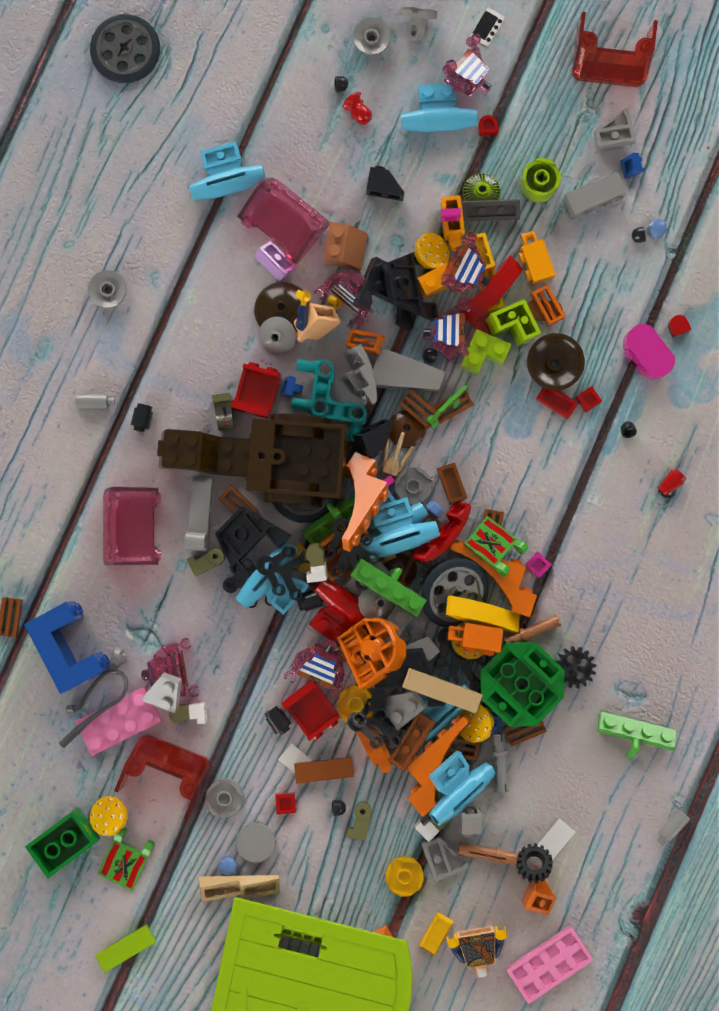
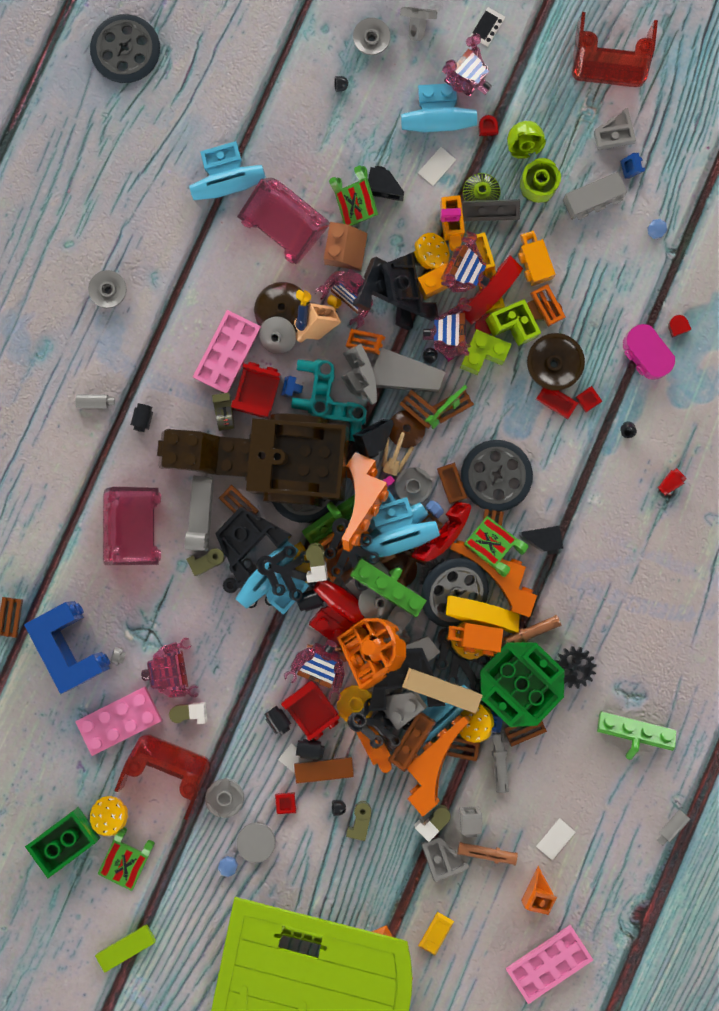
dark grey piece [59,669,129,748] -> none
light grey wing [141,672,182,713] -> none
tan slope [198,875,280,902] -> none
lavender slope [255,240,297,282] -> none
red animal [342,92,372,125] -> none
yellow tile [385,856,424,897] -> none
medium azure plate [429,750,496,826] -> none
torso [445,926,507,977] -> none
black tyre [516,843,553,883] -> none
dark pink tile [524,552,552,579] -> none
black hinge [631,227,646,243] -> none
none -> bright pink plate [193,310,261,393]
none -> black brick [296,739,325,761]
none -> bright green flag [329,165,378,226]
none -> white sticker [418,147,456,186]
none -> wedge [461,440,533,512]
none -> lime cylinder [507,121,546,159]
none -> black slope [519,526,563,555]

